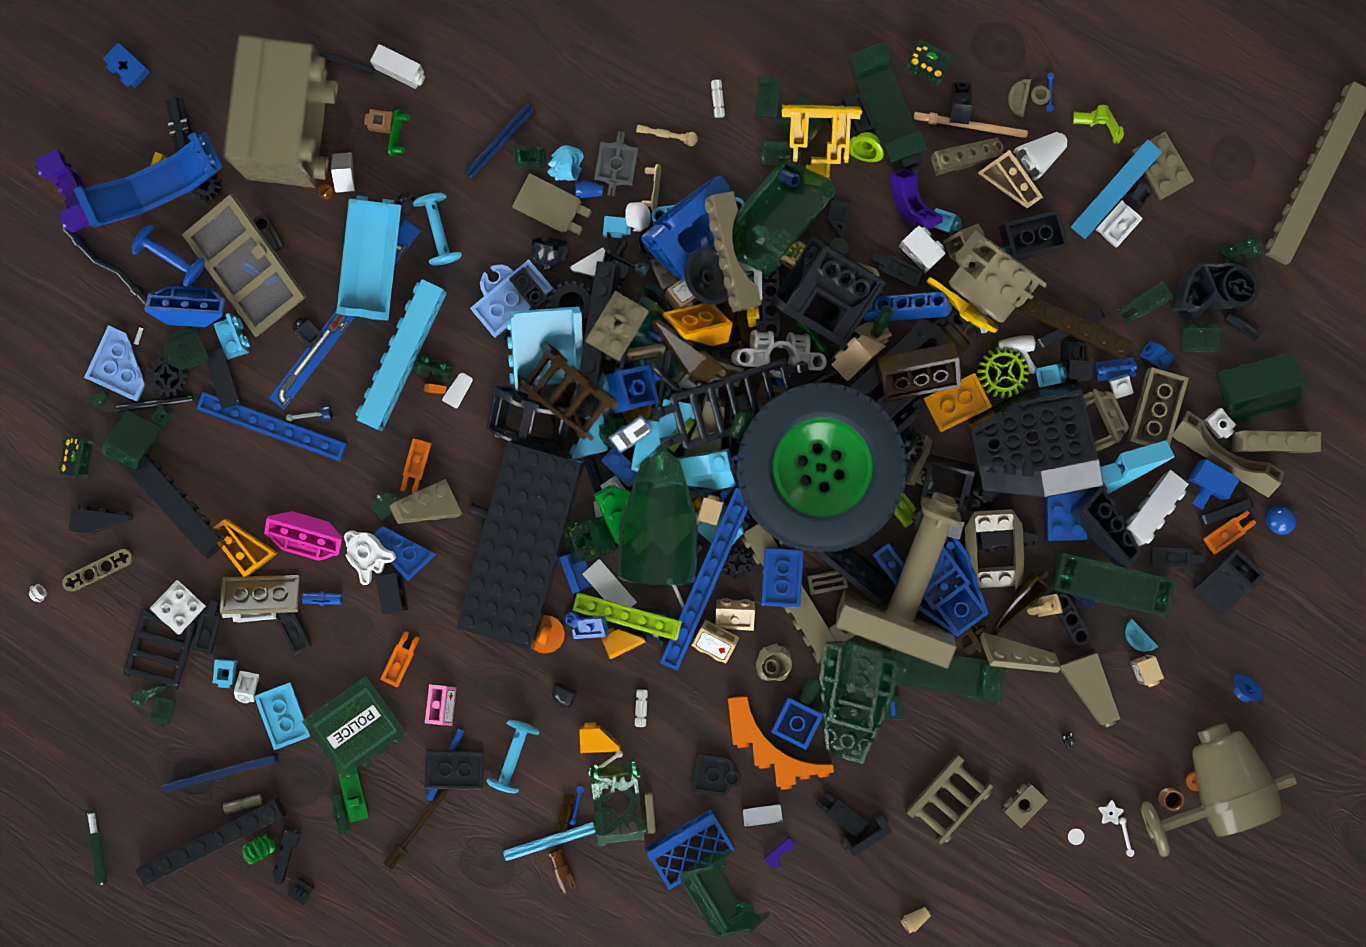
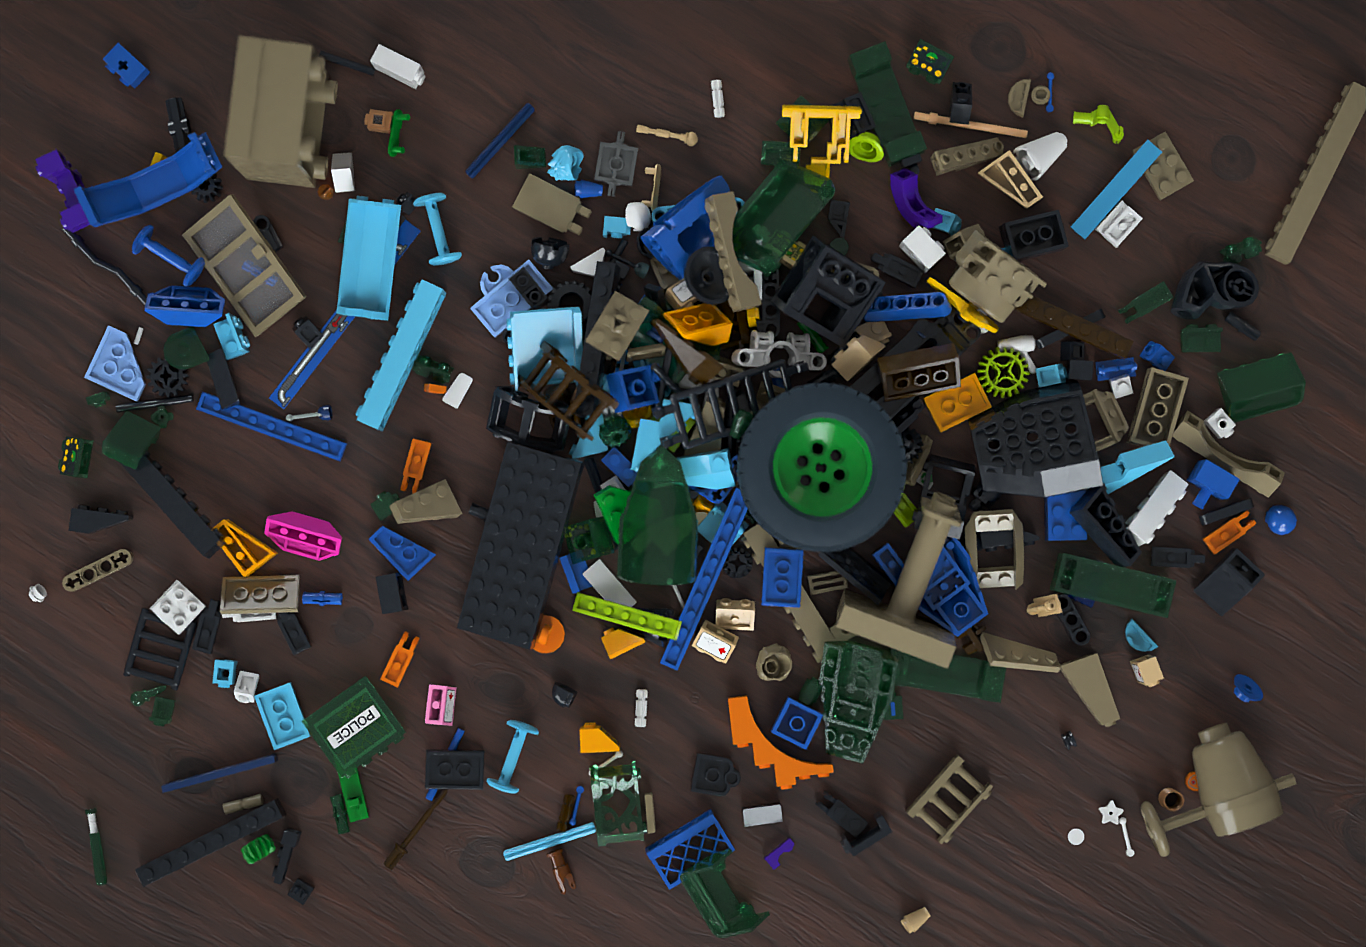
white tile [344,530,396,585] -> none
blue hinge [565,611,609,639] -> none
slope [609,415,653,453] -> none
tan brick [697,495,723,525] -> none
clear green hinge [756,77,780,119] -> none
dark blue hinge [779,169,800,187] -> none
clear green axle [870,306,894,338] -> none
dark brown piece [990,570,1051,636] -> none
dark tan brick [1002,782,1048,828] -> none
black tile [1127,181,1152,208] -> none
dark tan arch [1232,431,1321,453] -> none

